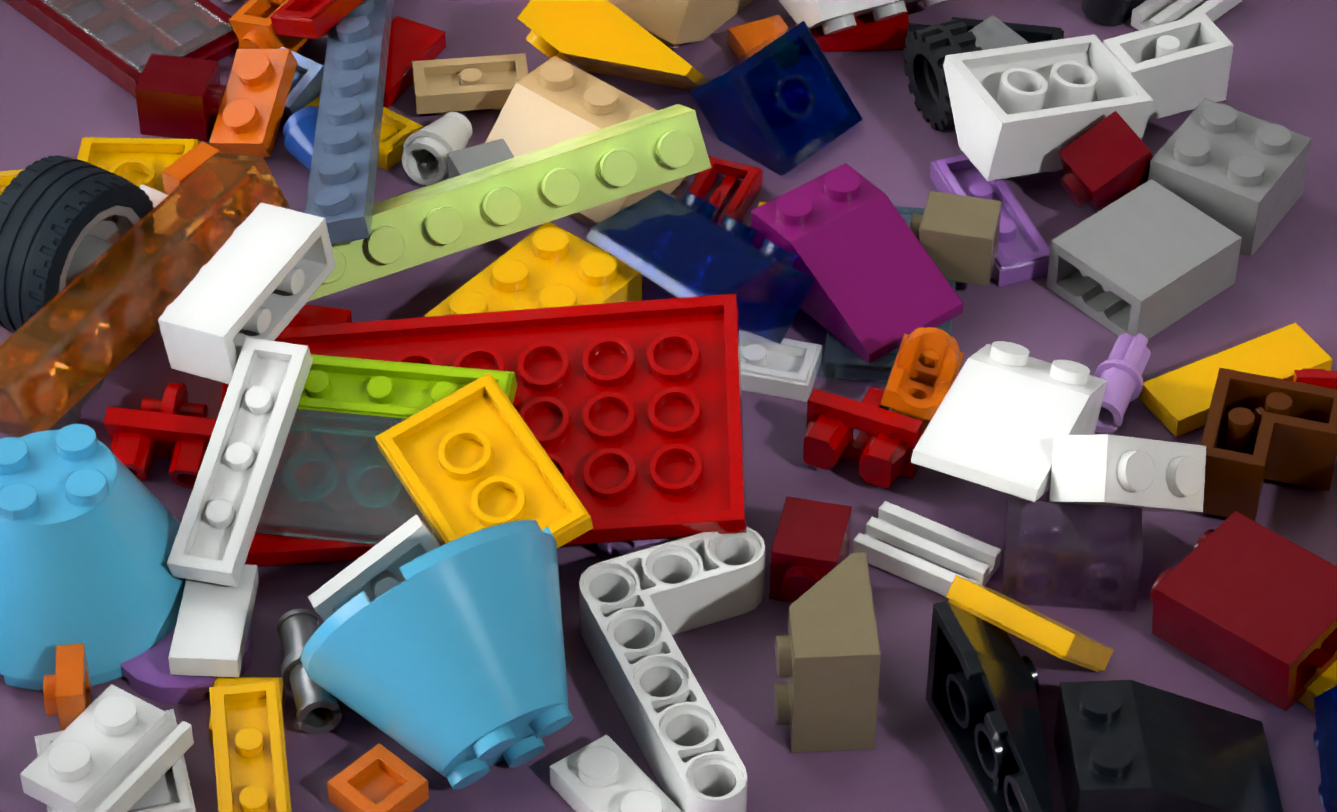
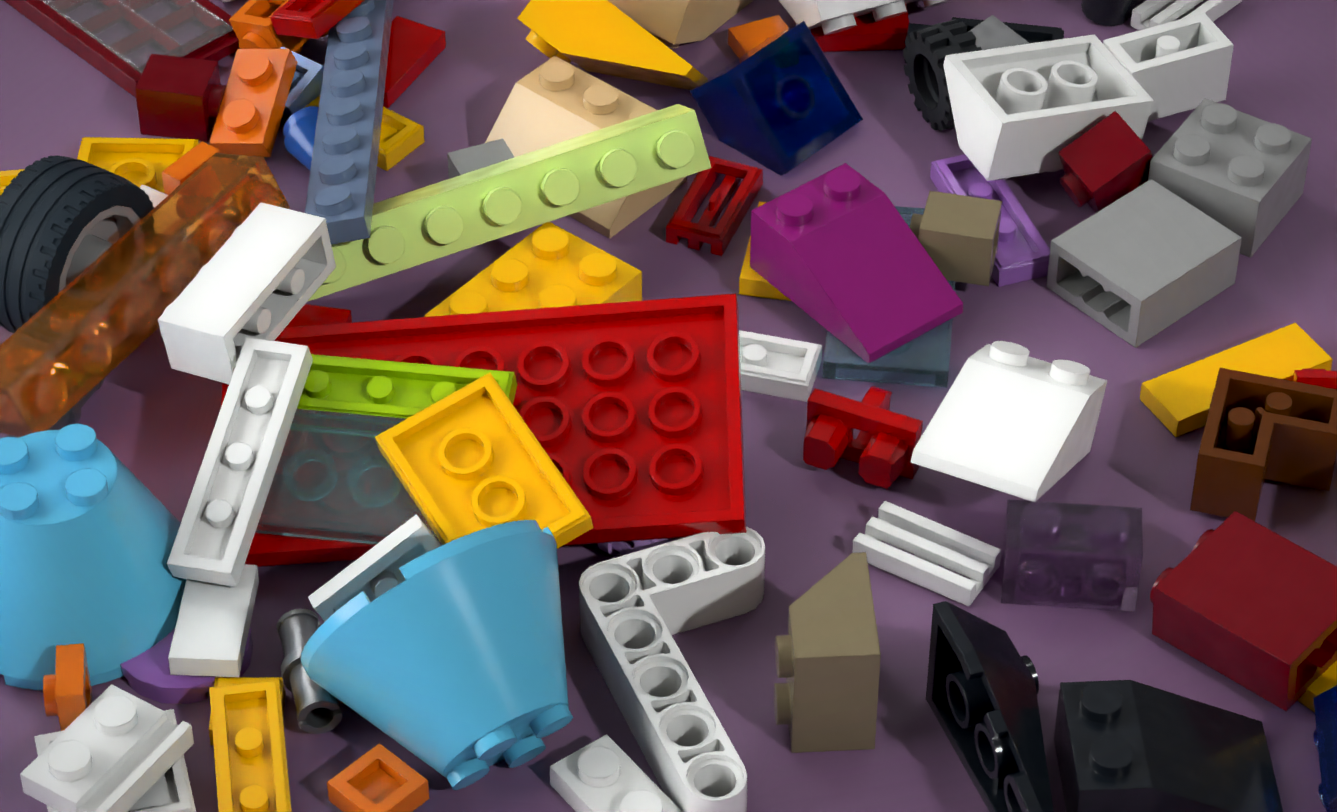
red hips [103,382,217,488] -> none
white cone [402,112,472,185] -> none
tan plate [412,53,529,114] -> none
clear blue slope [586,190,815,344] -> none
dark red brick [769,496,852,602] -> none
orange hips [880,327,964,438] -> none
yellow tile [946,575,1114,672] -> none
white brick [1050,434,1207,512] -> none
lavender axle [1093,333,1151,434] -> none

